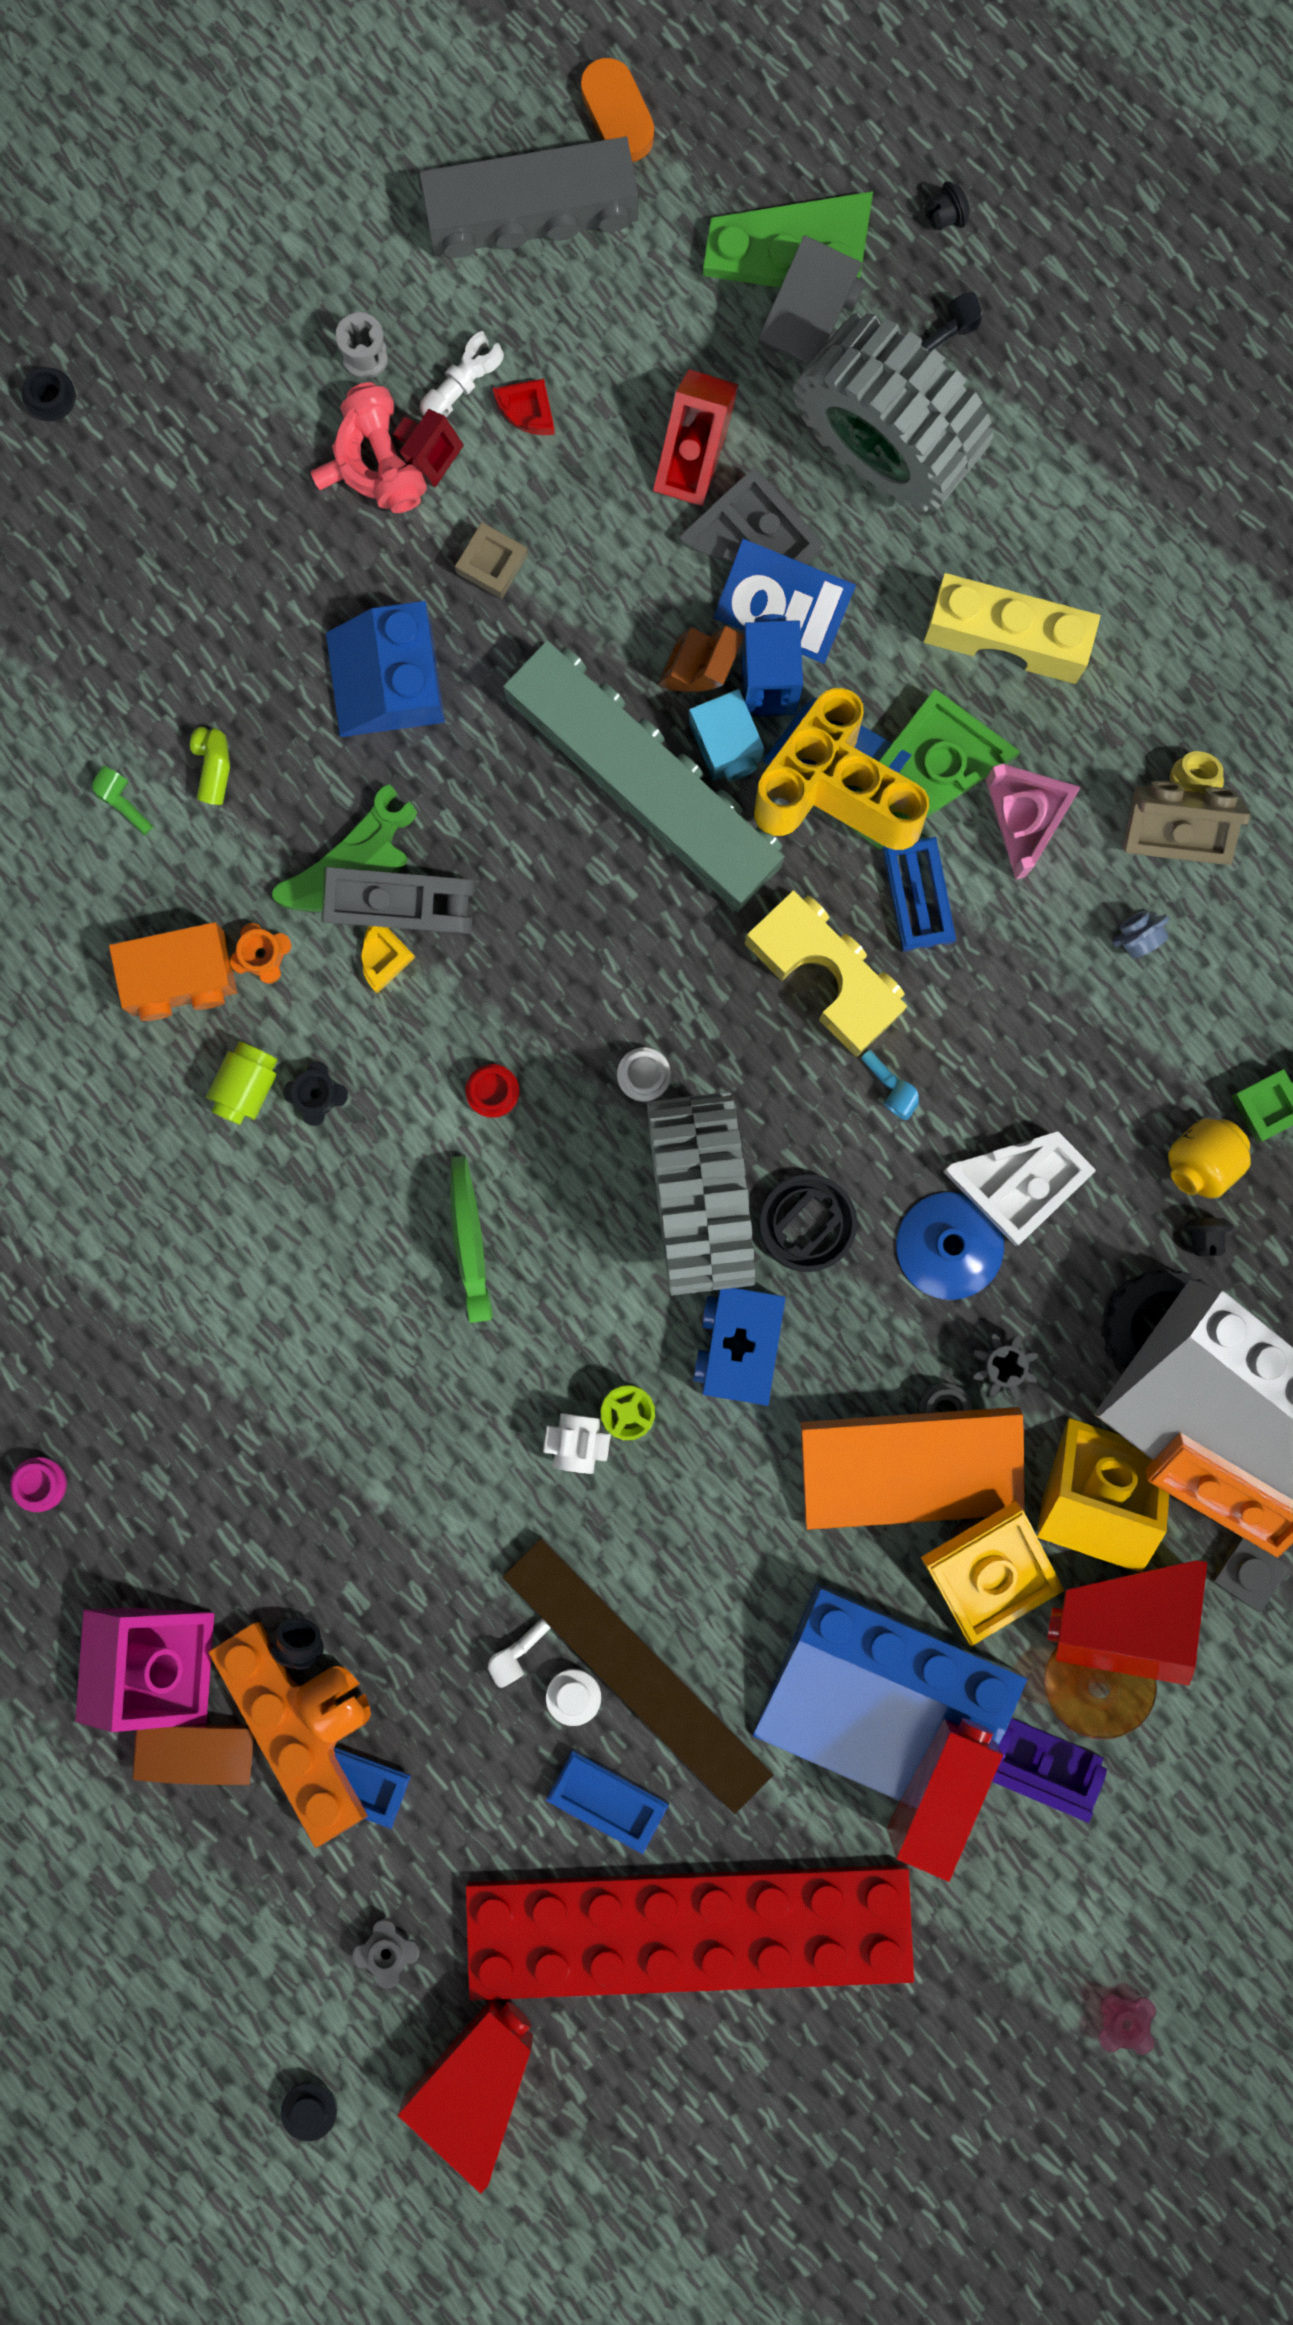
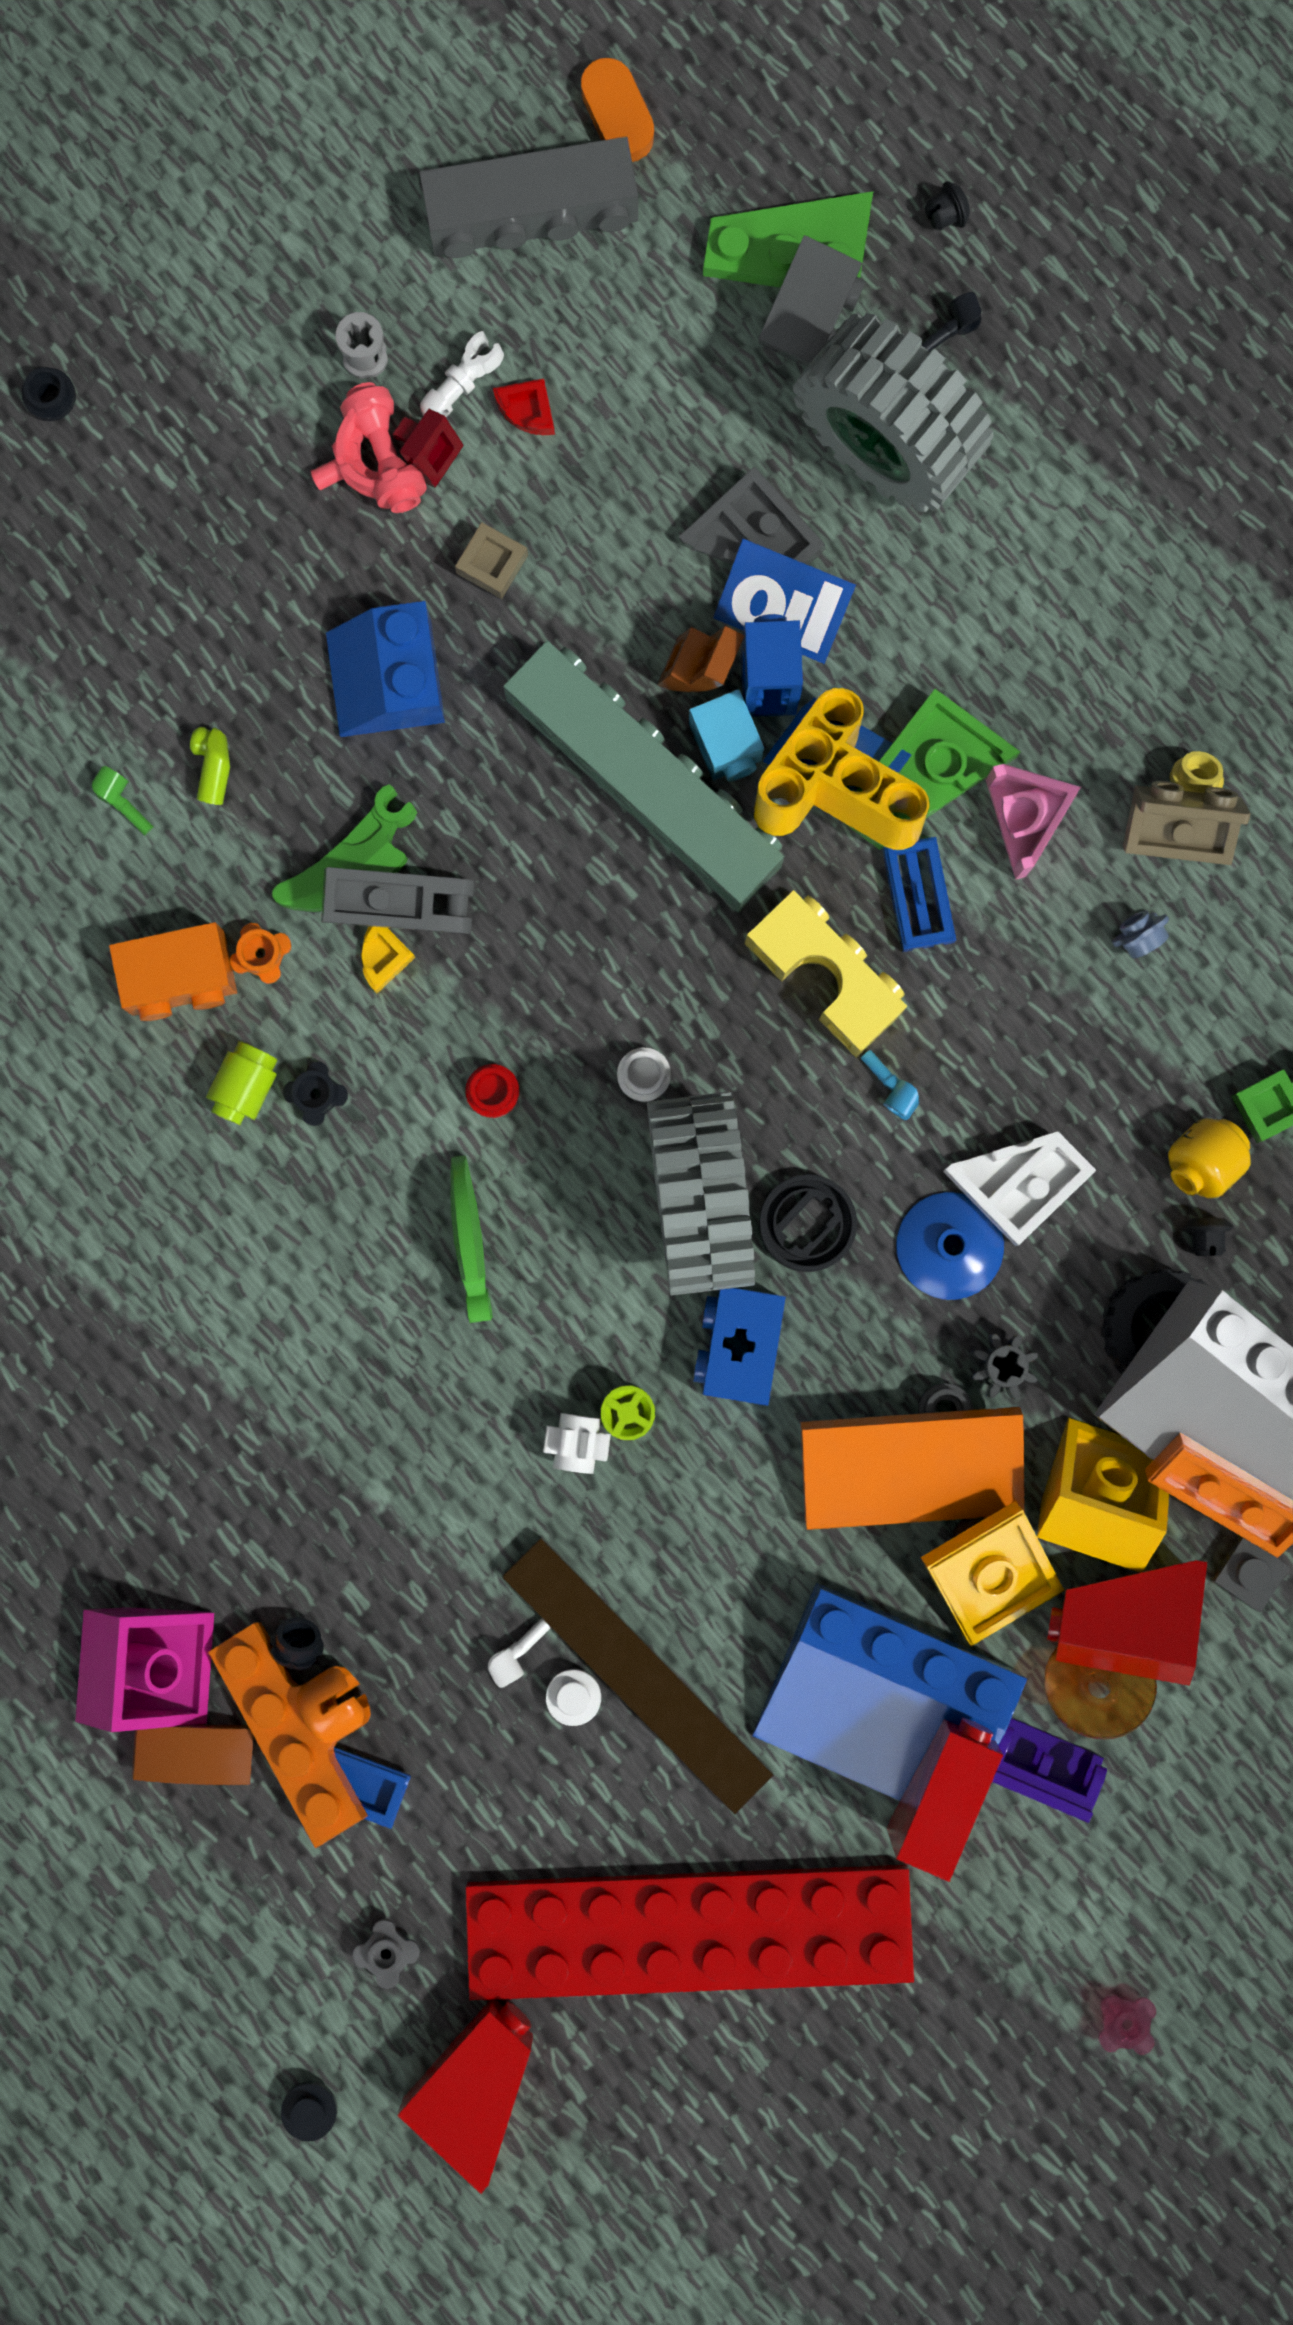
dark pink plate [10,1457,67,1512] -> none
blue tile [546,1749,669,1854] -> none
red slope [653,369,739,506] -> none
light yellow arch [923,573,1101,684] -> none

